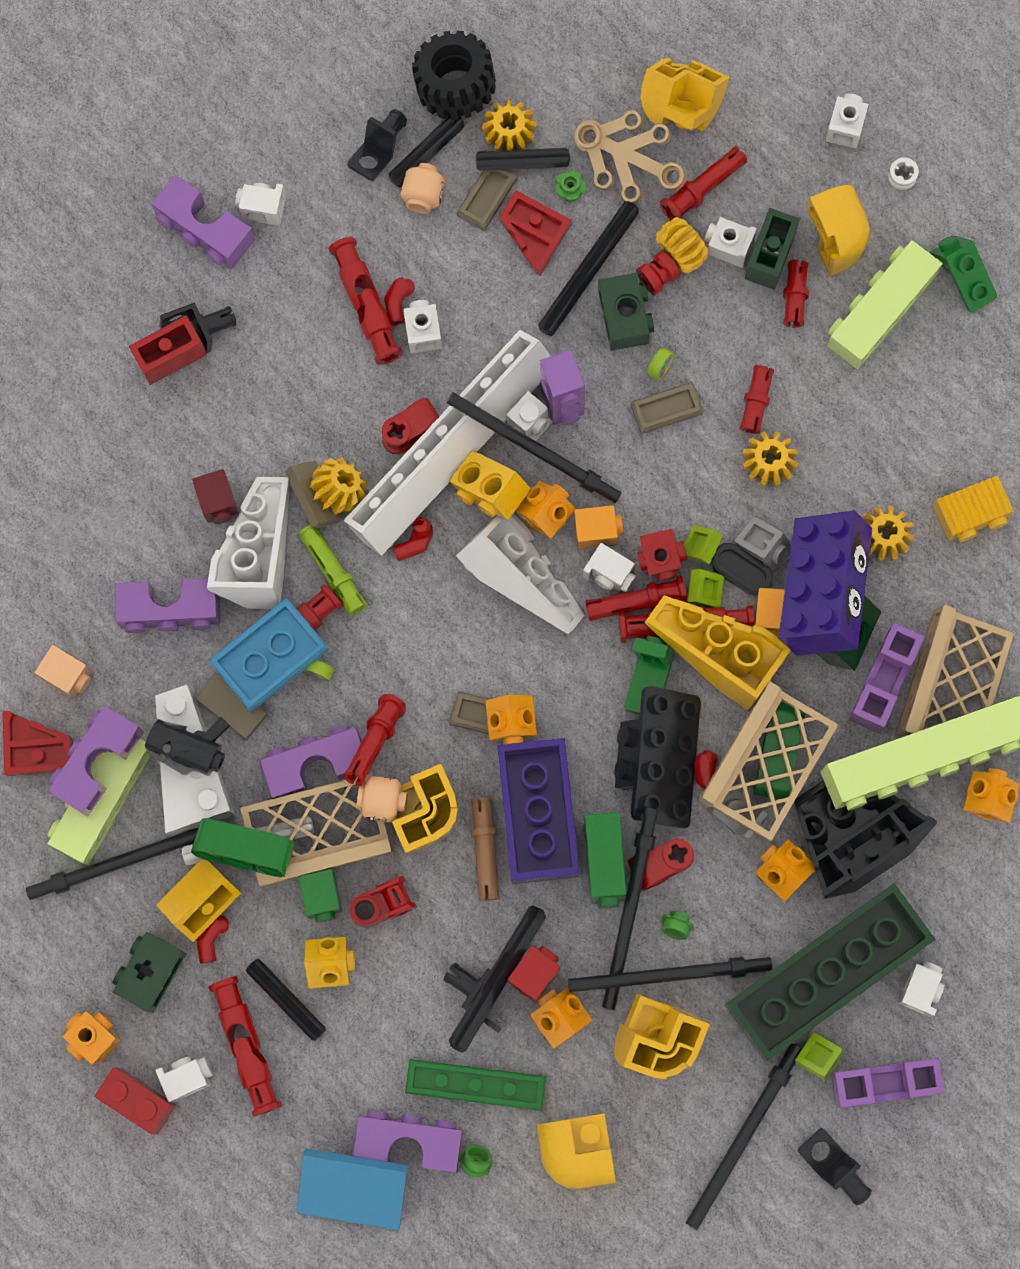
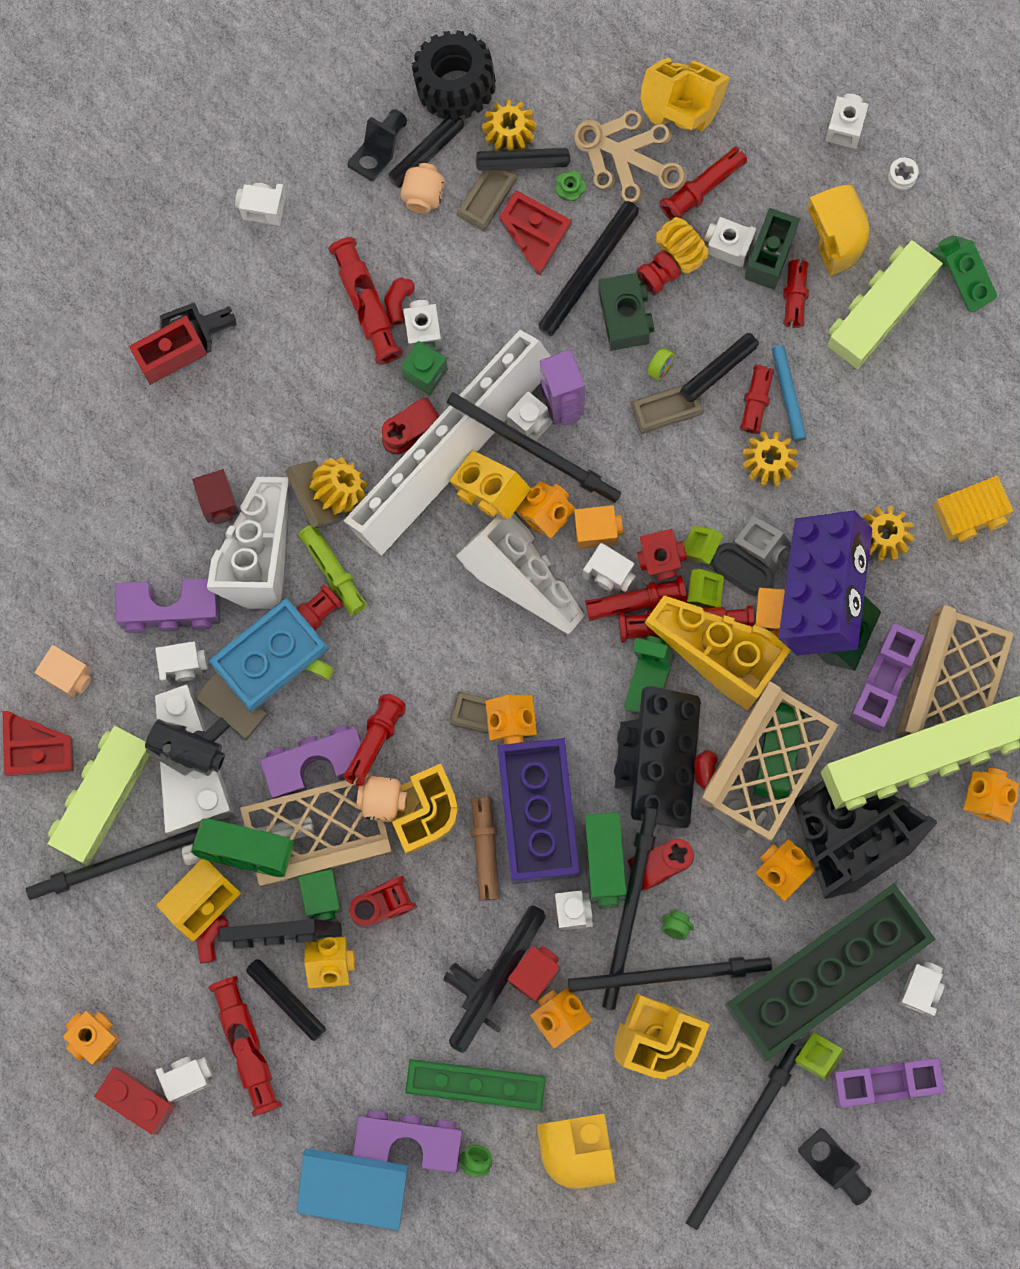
medium lavender arch [48,706,144,817] -> none
dark green brick [112,932,187,1013] -> none
medium lavender arch [152,175,255,269] -> none
red arm [393,518,433,561] -> none
none -> white brick [155,641,208,686]
none -> black wing [220,919,342,949]
none -> green brick [401,341,448,395]
none -> white brick [555,890,593,931]
none -> black axle [680,333,759,402]
none -> dark azure bar [772,345,806,442]

